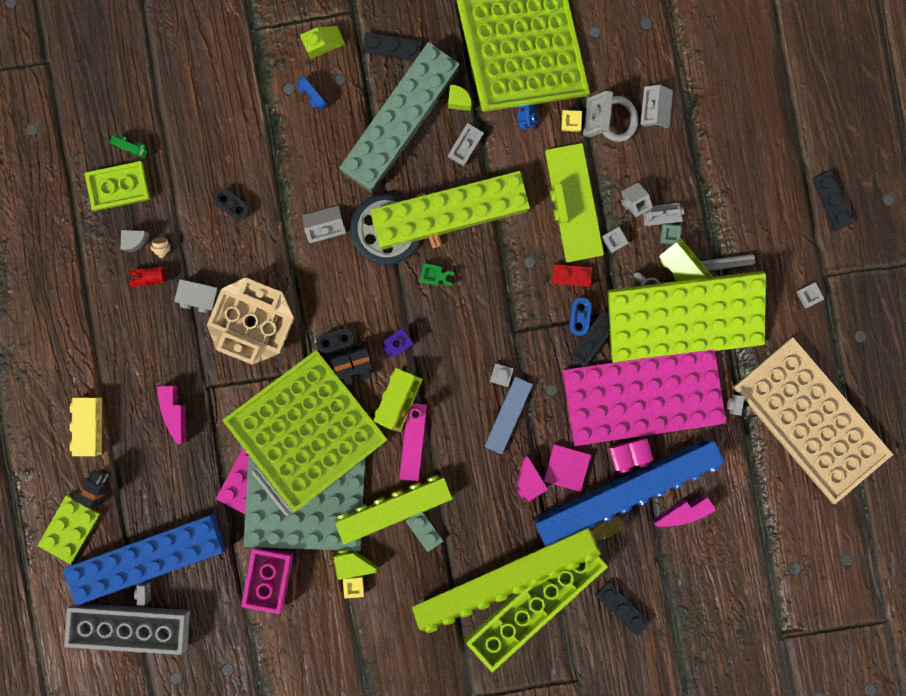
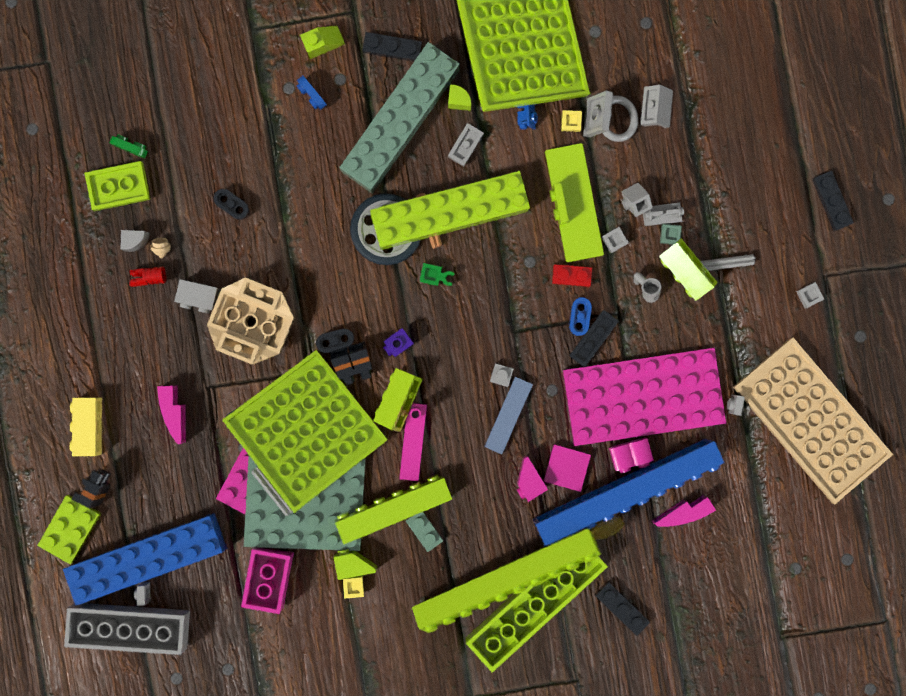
light grey panel [302,206,346,243] -> none
lime plate [608,271,766,363] -> none

